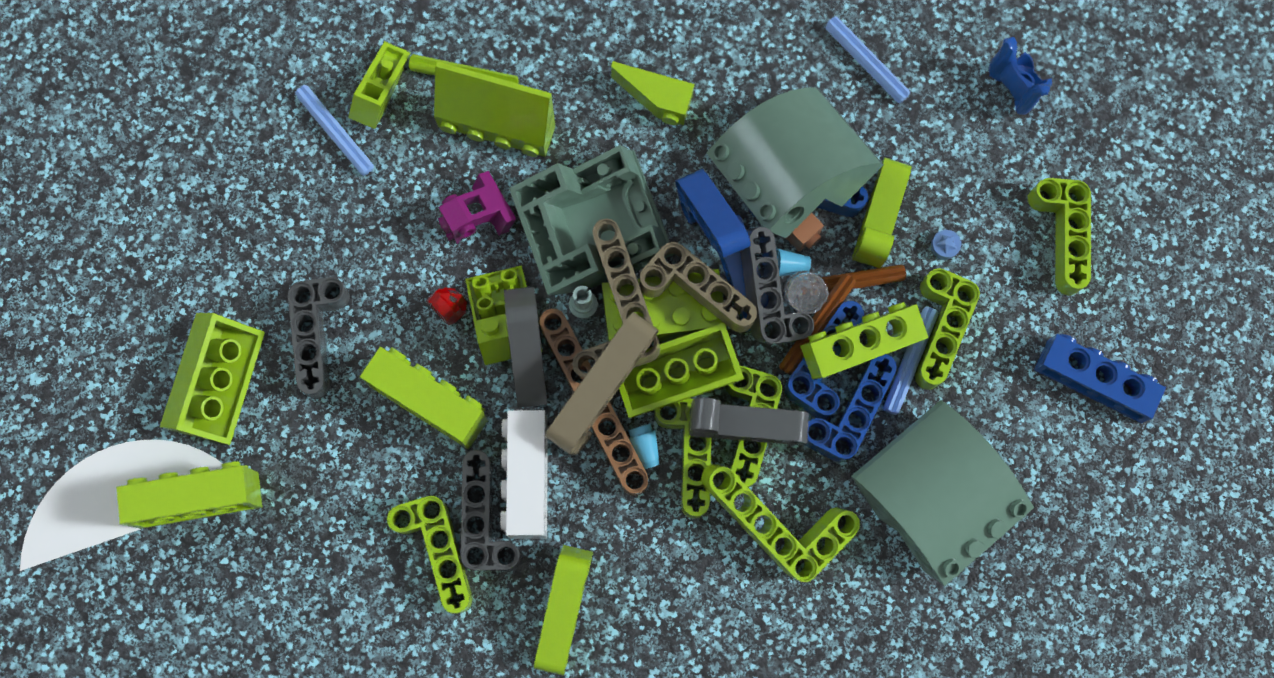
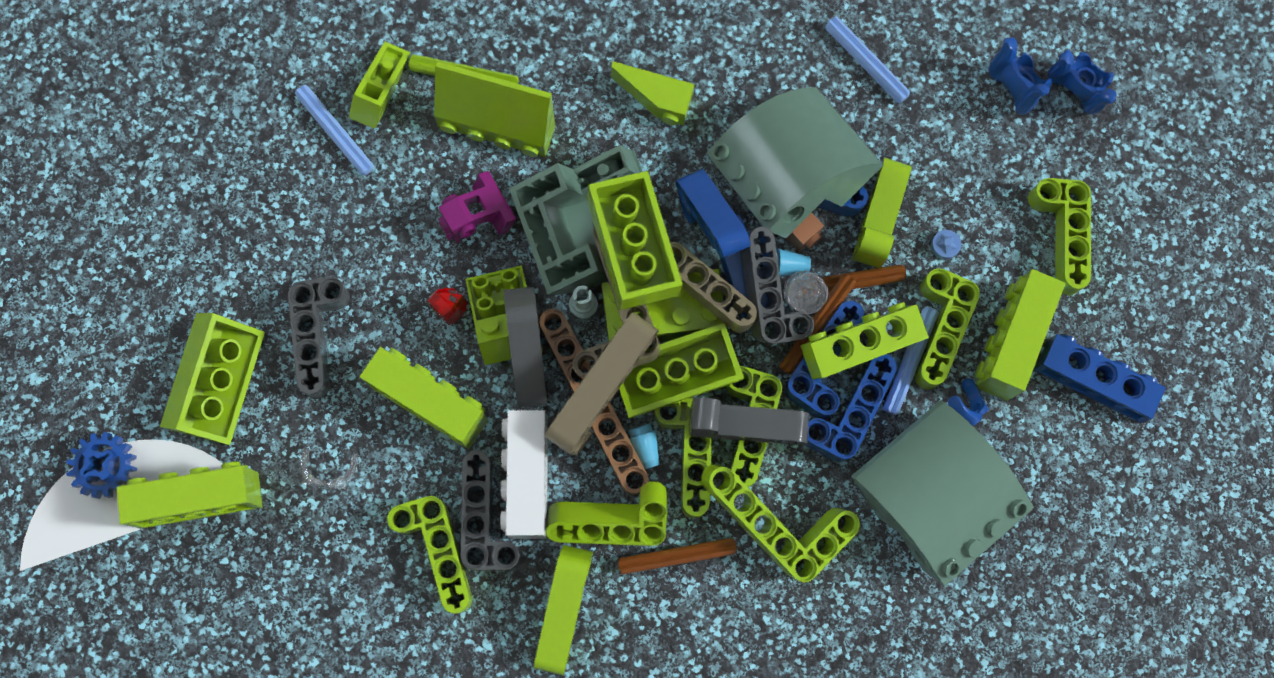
none -> blue gear [66,432,137,499]
none -> clear cap [300,447,358,490]
none -> lime beam [546,481,667,546]
none -> lime brick [586,171,683,311]
none -> dark orange axle [618,538,737,574]
none -> blue cap [948,378,989,426]
none -> lime brick [974,269,1066,401]
none -> blue hair [1047,50,1117,115]

